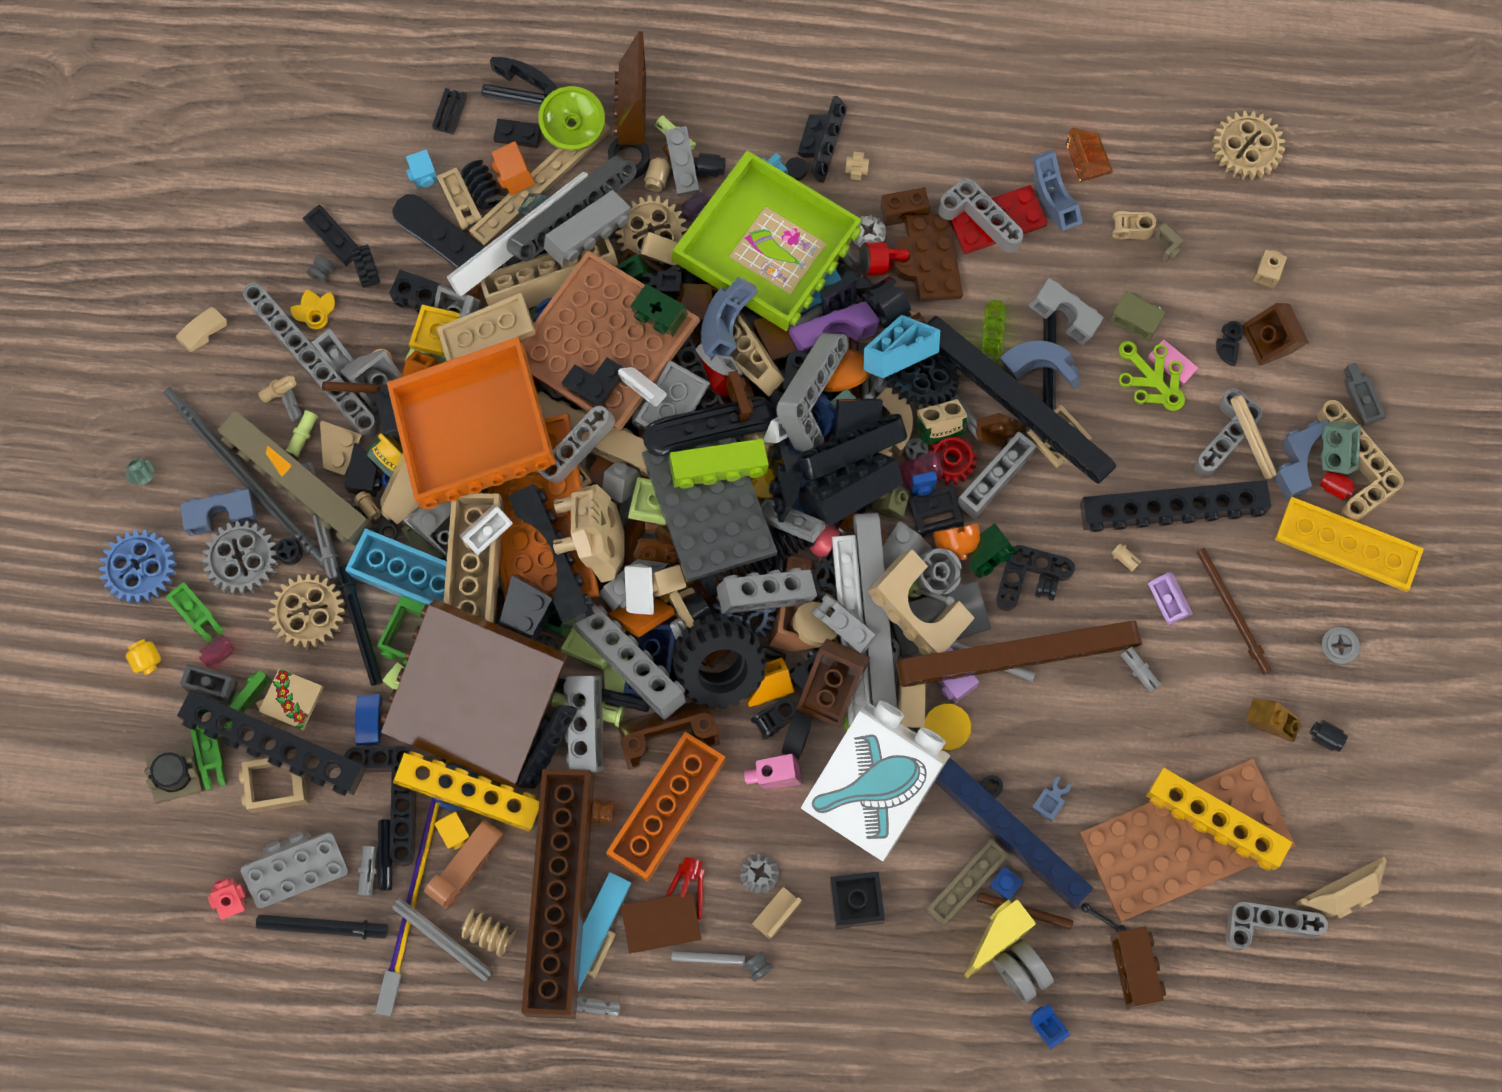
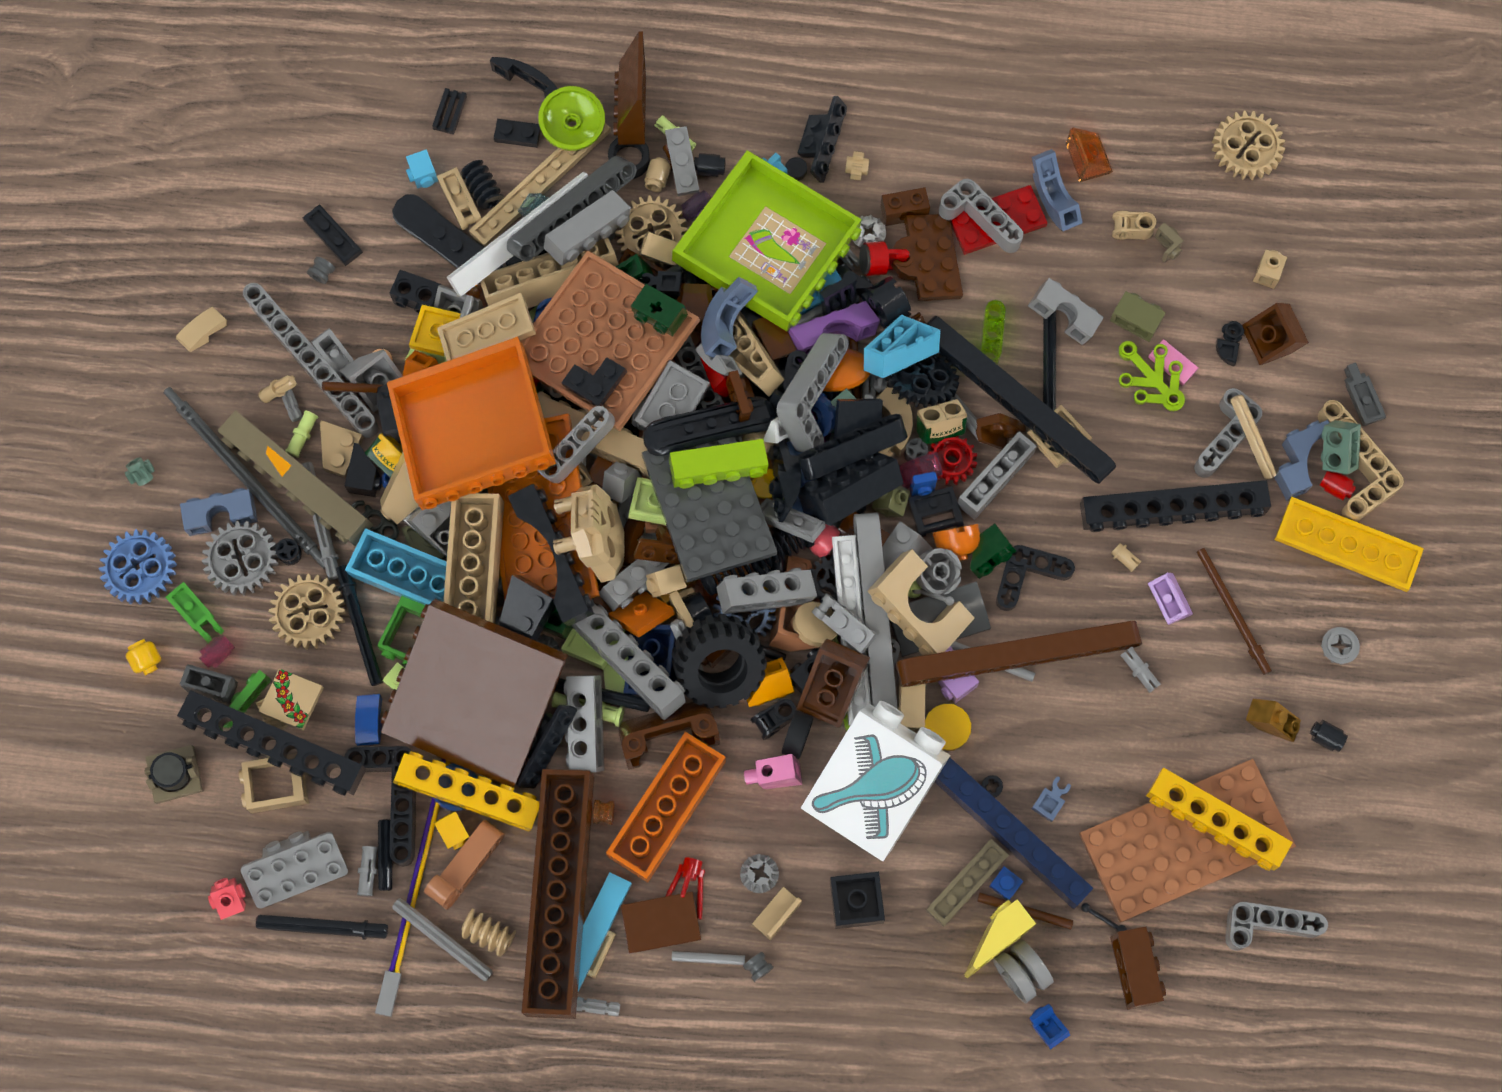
bright green hinge [190,727,227,790] -> none
yellow plate [290,290,335,330] -> none
black tyre [351,244,380,288] -> none
tan pin [354,491,382,522] -> none
white slope [460,504,513,555] -> none
black axle [481,84,545,107] -> none
orange brick [491,141,535,196] -> none
white slope [618,367,667,407] -> none
white slope [624,564,654,615] -> none
sand blue arch [1000,341,1081,390] -> none
black wheel [1035,574,1059,601] -> none
tan wedge [1295,856,1387,919] -> none

